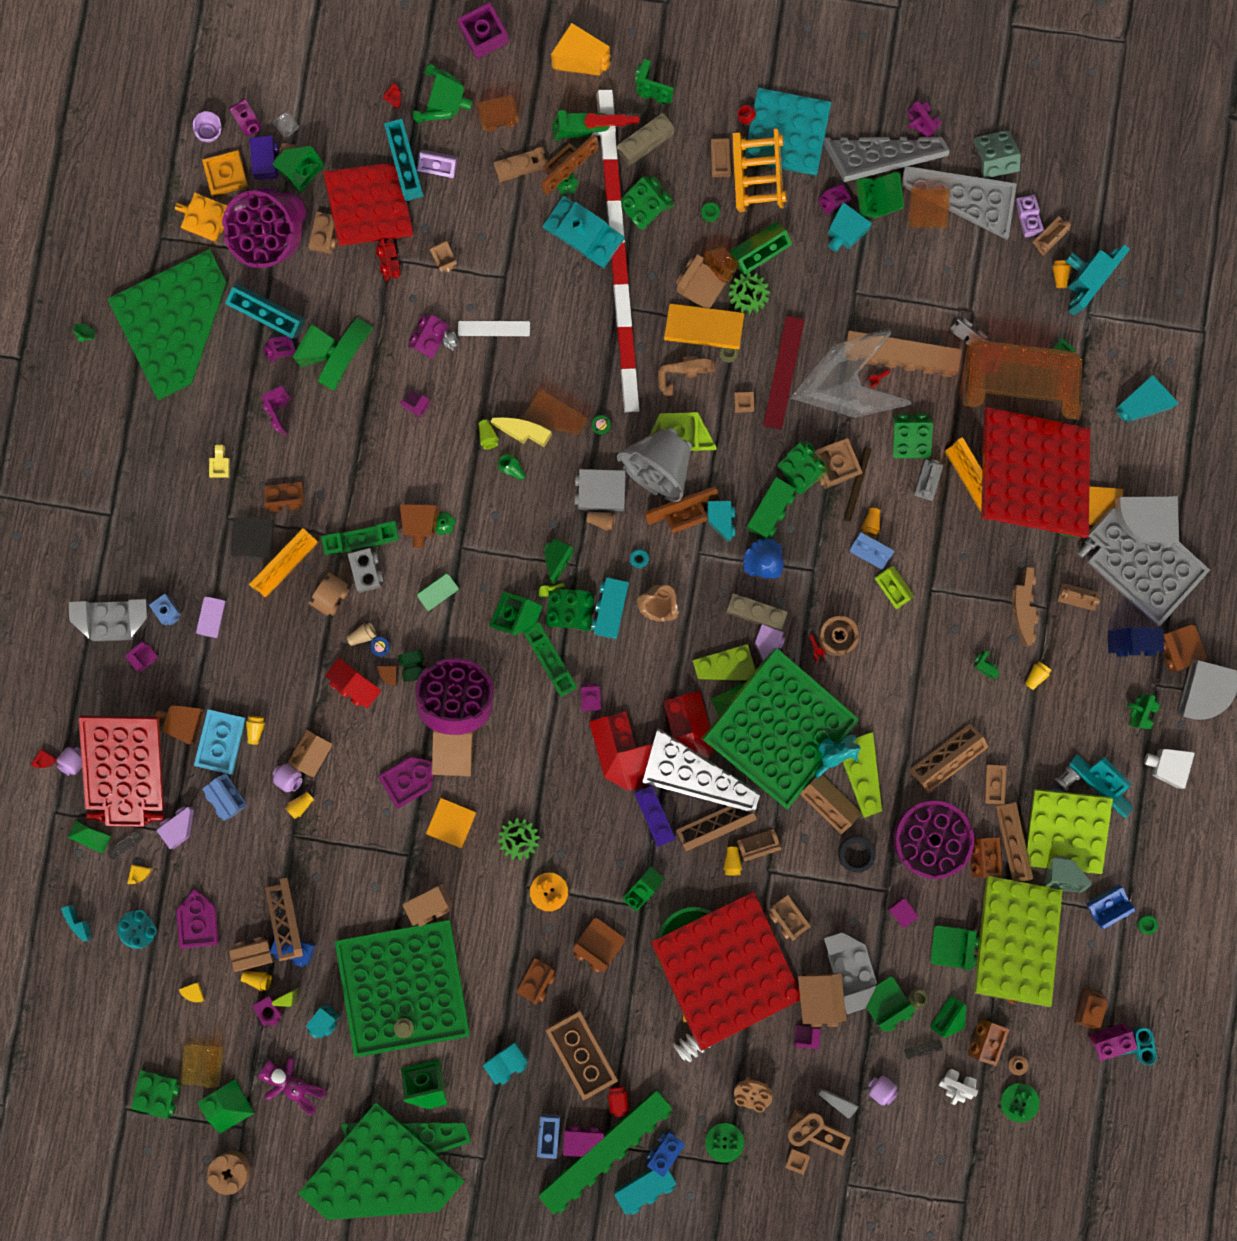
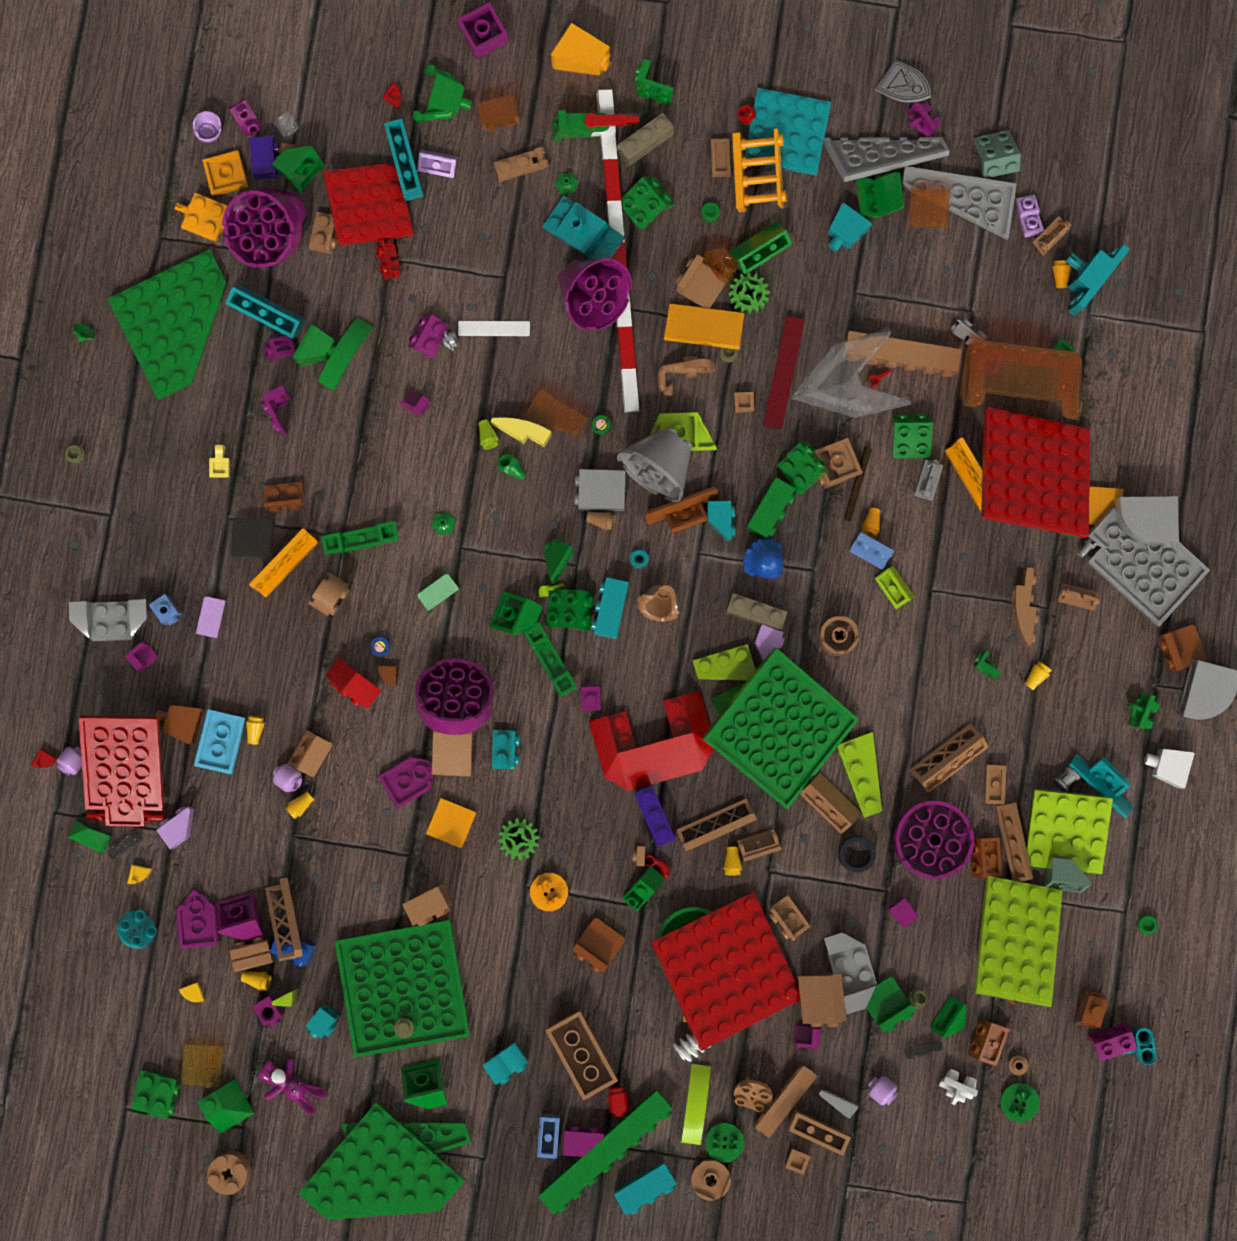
teal slope [61,905,93,942] -> none
medium blue brick [202,774,248,821] -> none
tan cone [347,622,377,646] -> none
light grey brick [348,548,384,593] -> none
dark green wheel [398,650,426,682] -> none
dark orange torso [400,504,440,548] -> none
medium nougat bracket [429,240,457,272] -> none
dark orange bracket [516,958,556,1005] -> none
dark orange bracket [541,135,599,195] -> none
wing [642,728,760,813] -> none
blue bracket [646,1129,685,1177] -> none
medium nougat plate [788,1112,824,1146] -> none
red hand [809,635,825,662] -> none
teal animal [816,735,861,778] -> none
magenta bracket [818,184,852,215] -> none
green bracket [930,925,979,971] -> none
blue bracket [1086,884,1135,929] -> none
clear blue brick [1108,627,1164,657] -> none
teal slope [1115,375,1179,423] -> none
none -> olive plate [65,444,85,464]
none -> magenta slope [216,892,263,940]
none -> teal bracket [492,730,520,769]
none -> magenta cone [558,258,632,331]
none -> medium nougat plate [633,845,645,866]
none -> red arm [644,855,670,879]
none -> lime slope [681,1063,711,1145]
none -> medium nougat plate [691,1159,731,1201]
none -> medium nougat fence [753,1063,817,1138]
none -> light grey shield [875,60,931,102]

